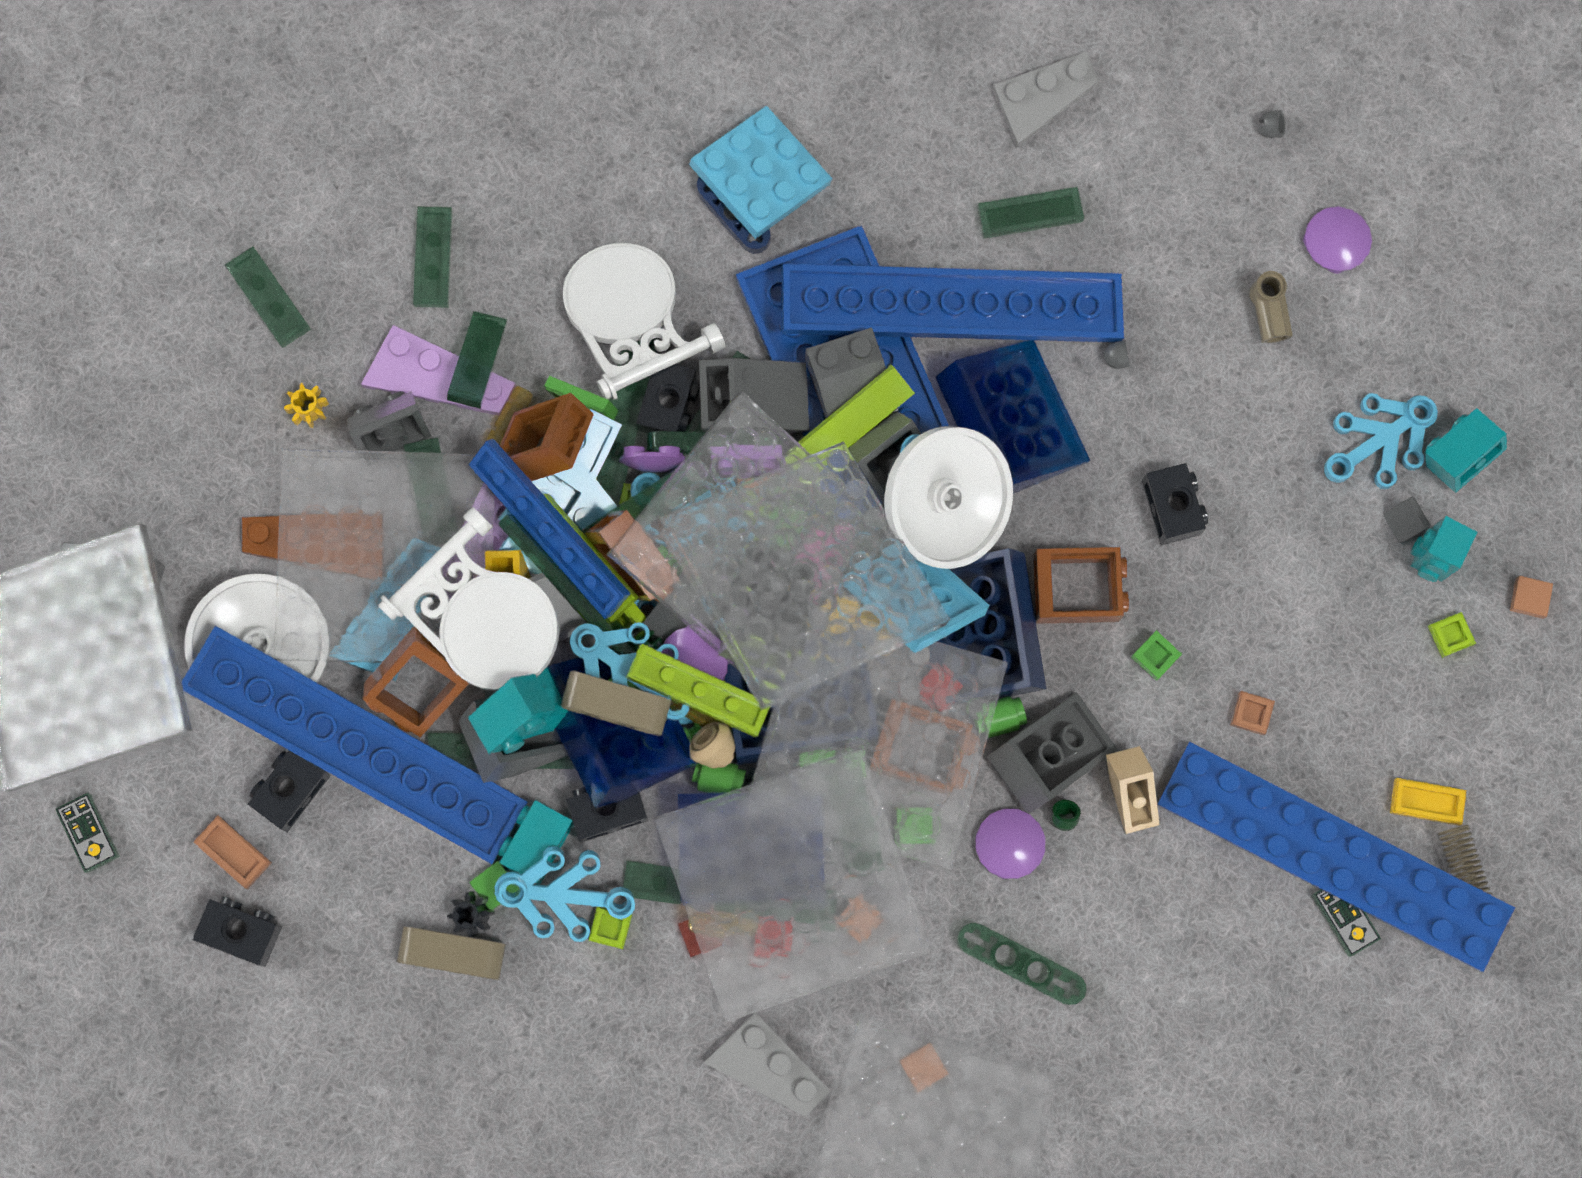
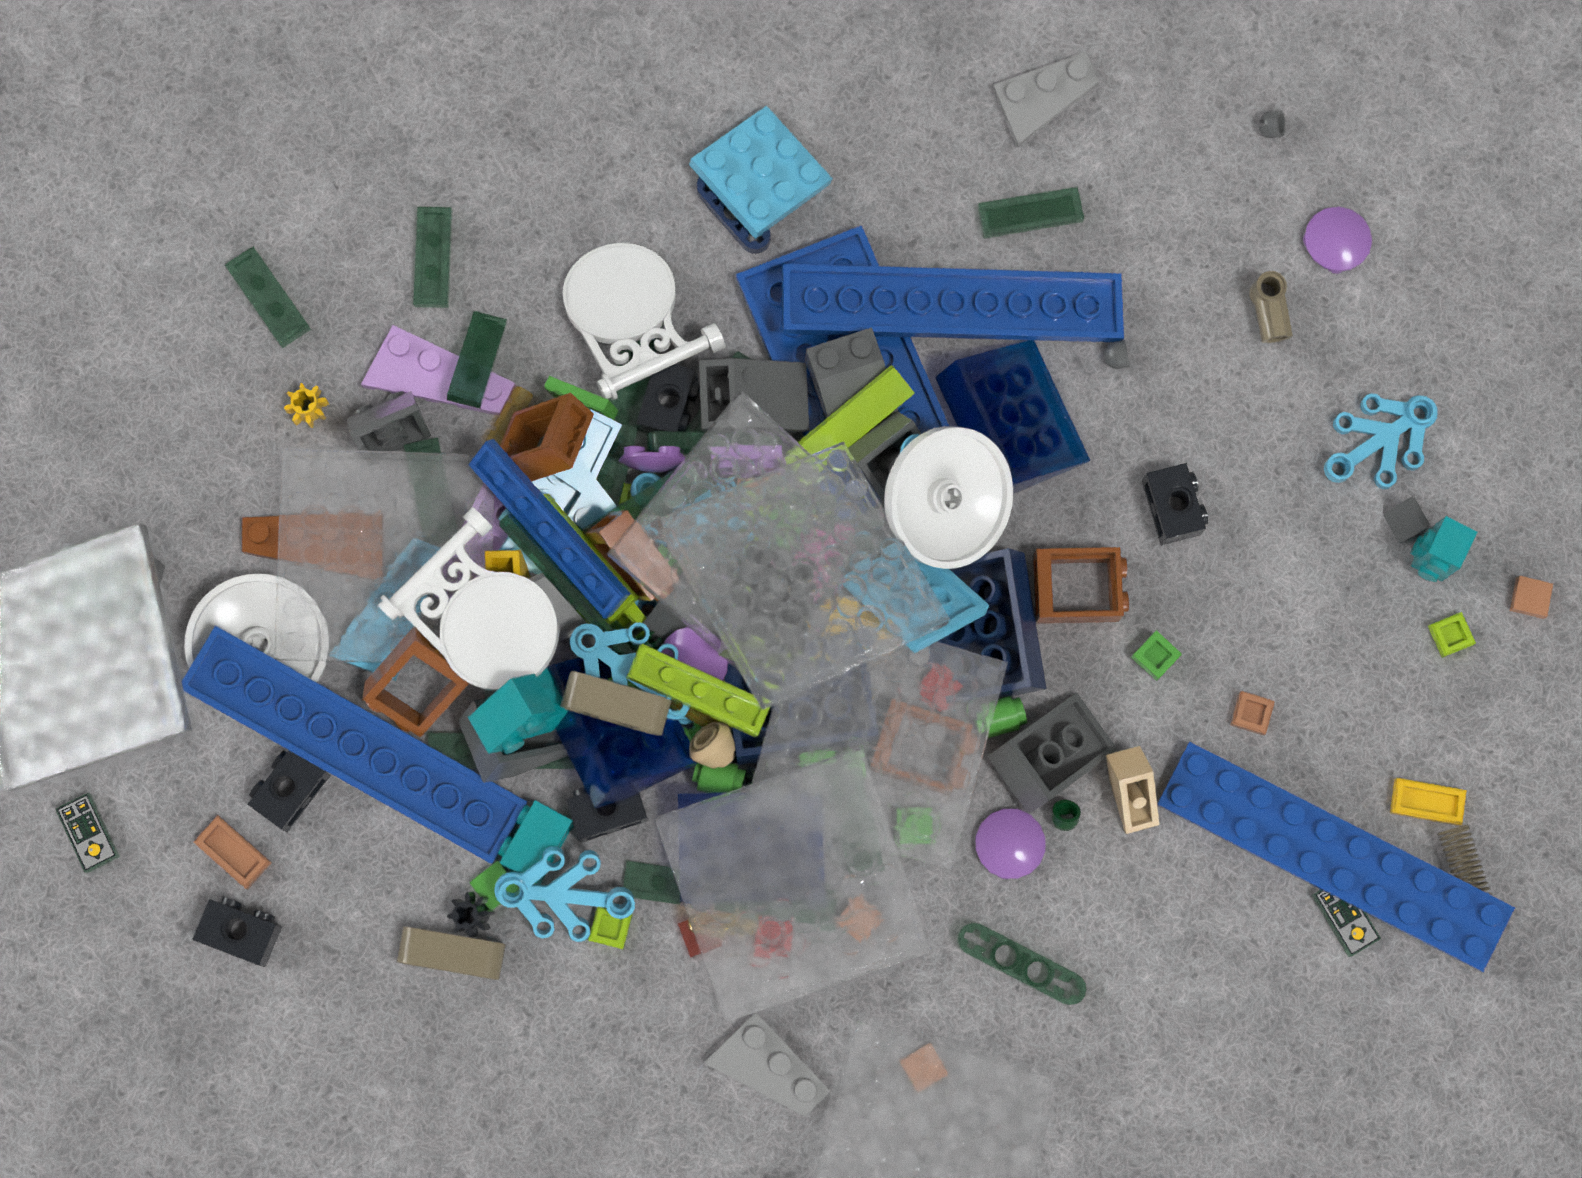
teal brick [1425,408,1507,493] -> none

